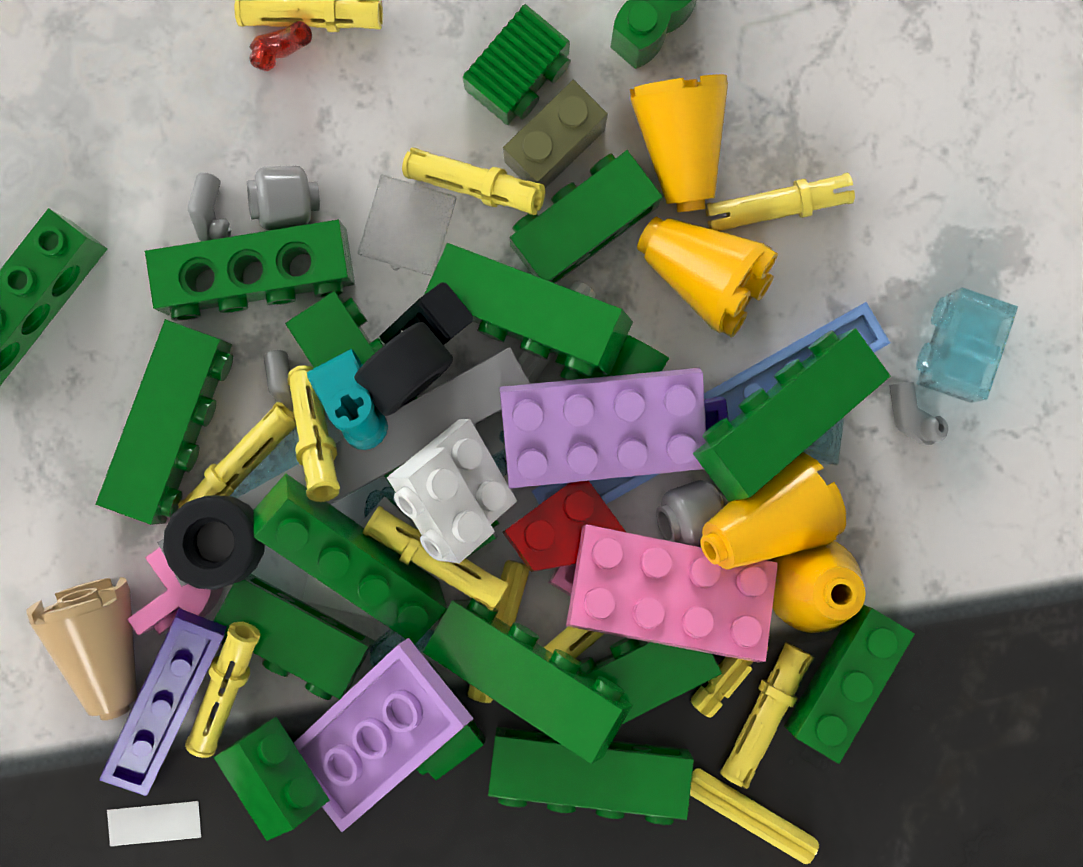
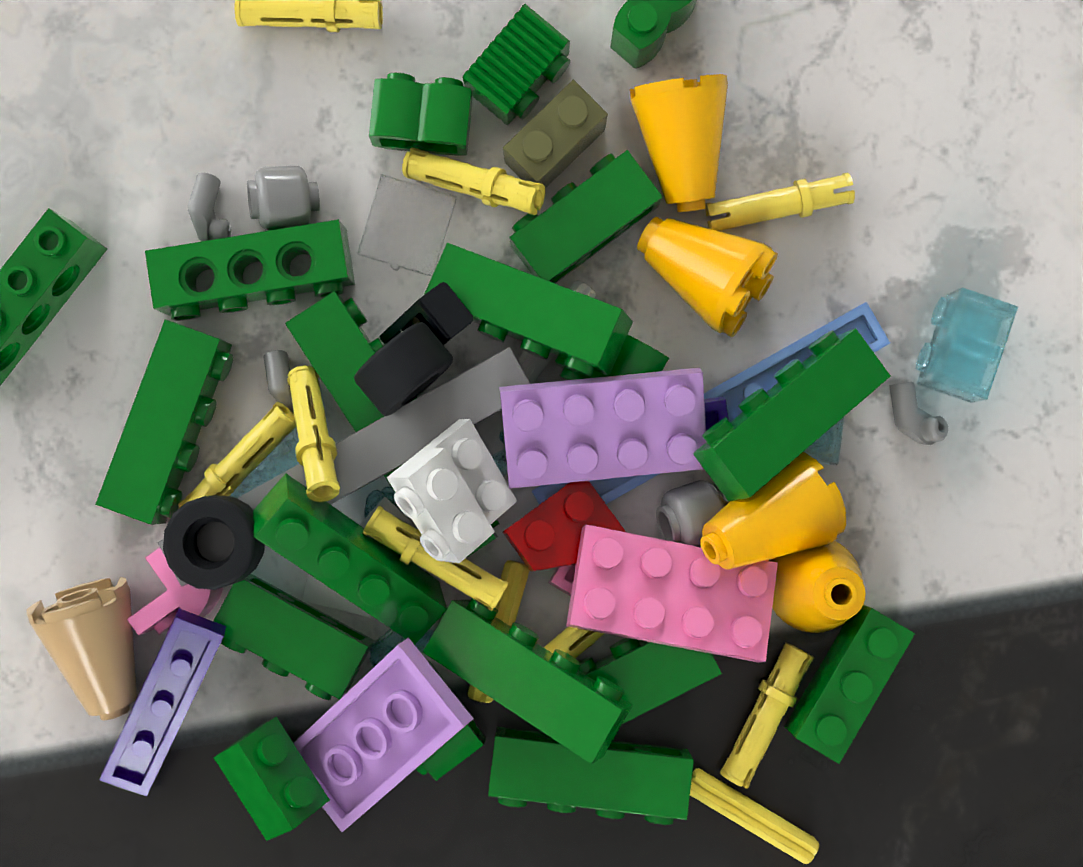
white sticker [107,801,201,846] -> none
light yellow pin [185,622,261,758] -> none
clear red arm [249,21,312,71] -> none
teal piece [307,349,388,450] -> none
light yellow axle [691,647,769,718] -> none
none -> green brick [369,72,473,156]

